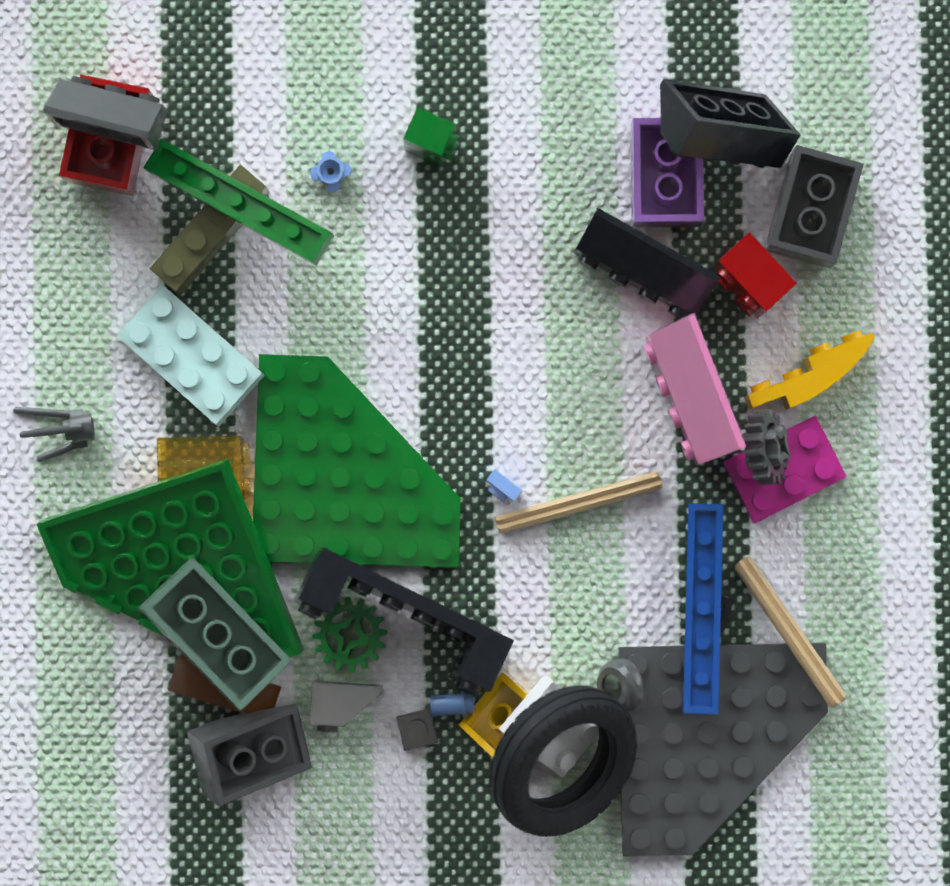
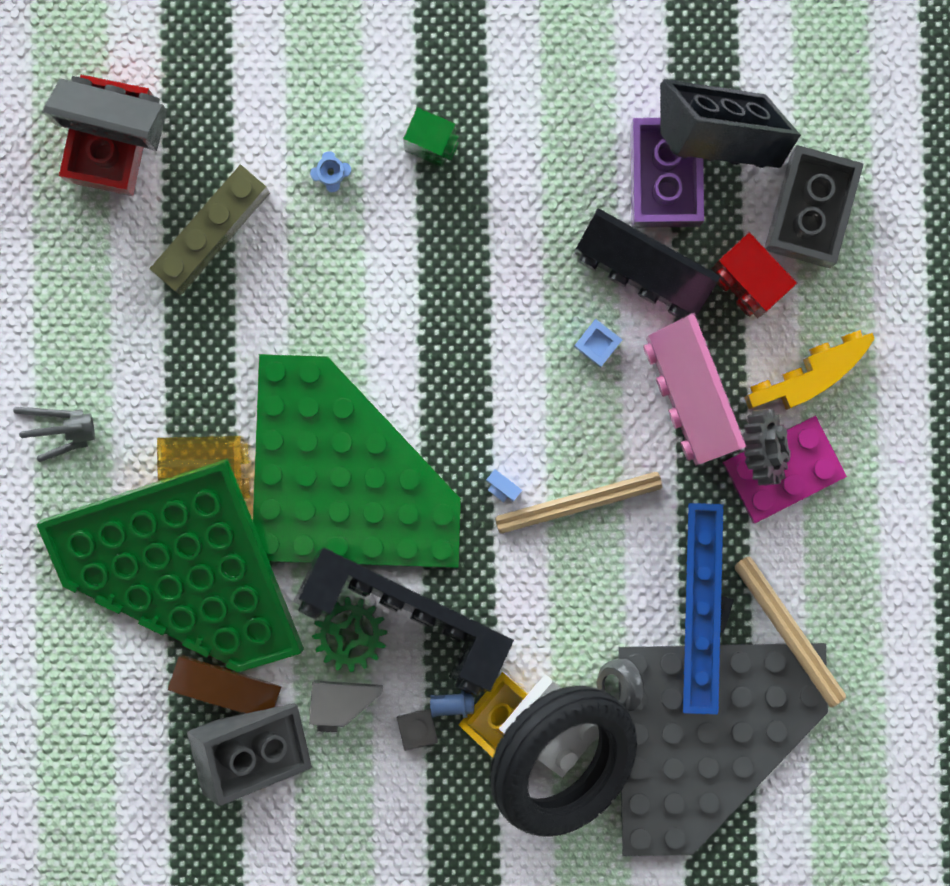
light aqua plate [117,285,265,426] -> none
sand green brick [139,558,292,711] -> none
green plate [143,138,335,266] -> none
none -> light blue plate [574,319,622,368]

